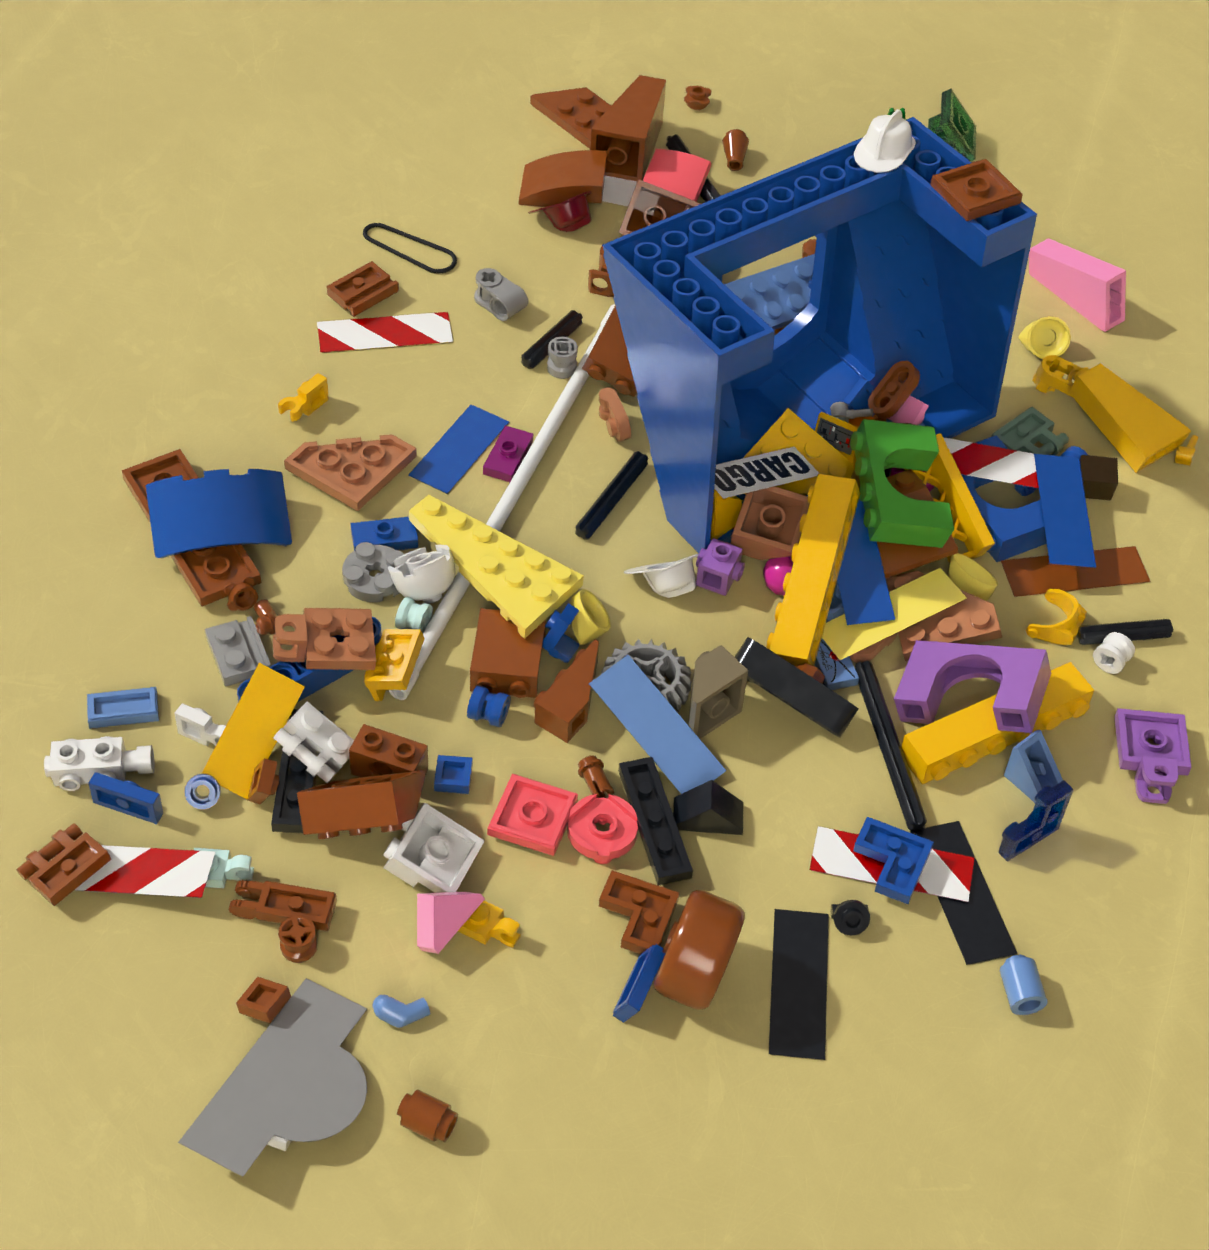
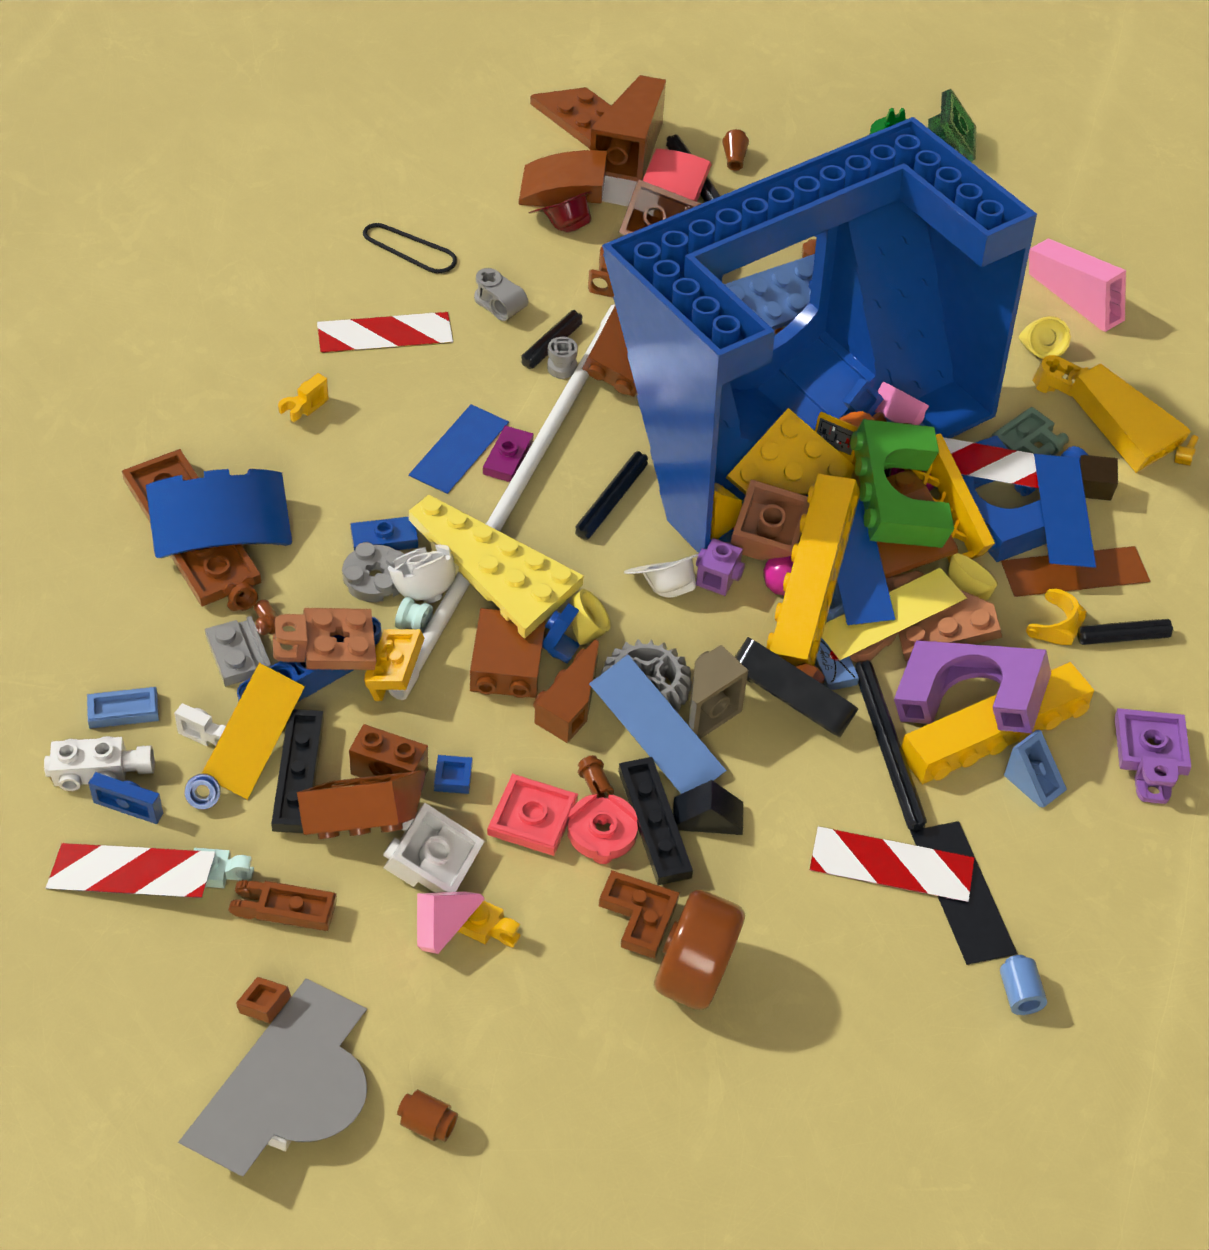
dark orange plate [16,823,112,906] -> none
dark orange plate [247,758,279,804] -> none
white plate [273,701,354,783] -> none
dark orange wheel [278,916,317,963] -> none
nougat plate [284,434,417,511] -> none
dark orange plate [327,261,399,317] -> none
medium blue arm [372,994,431,1028] -> none
blue wheel [467,686,511,728] -> none
nougat plate [599,387,631,442] -> none
blue tile [613,944,665,1023] -> none
dark orange plate [684,85,712,110] -> none
sticker [714,447,820,498] -> none
black sticker [769,909,829,1060] -> none
light grey hand [830,402,873,423] -> none
black plate [830,900,870,936] -> none
blue plate [853,817,934,904] -> none
white piece [854,109,916,173] -> none
dark orange plate [868,361,920,419] -> none
dark orange tile [931,159,1023,221] -> none
clear blue plate [998,780,1074,862] -> none
white wheel [1093,632,1135,674] -> none

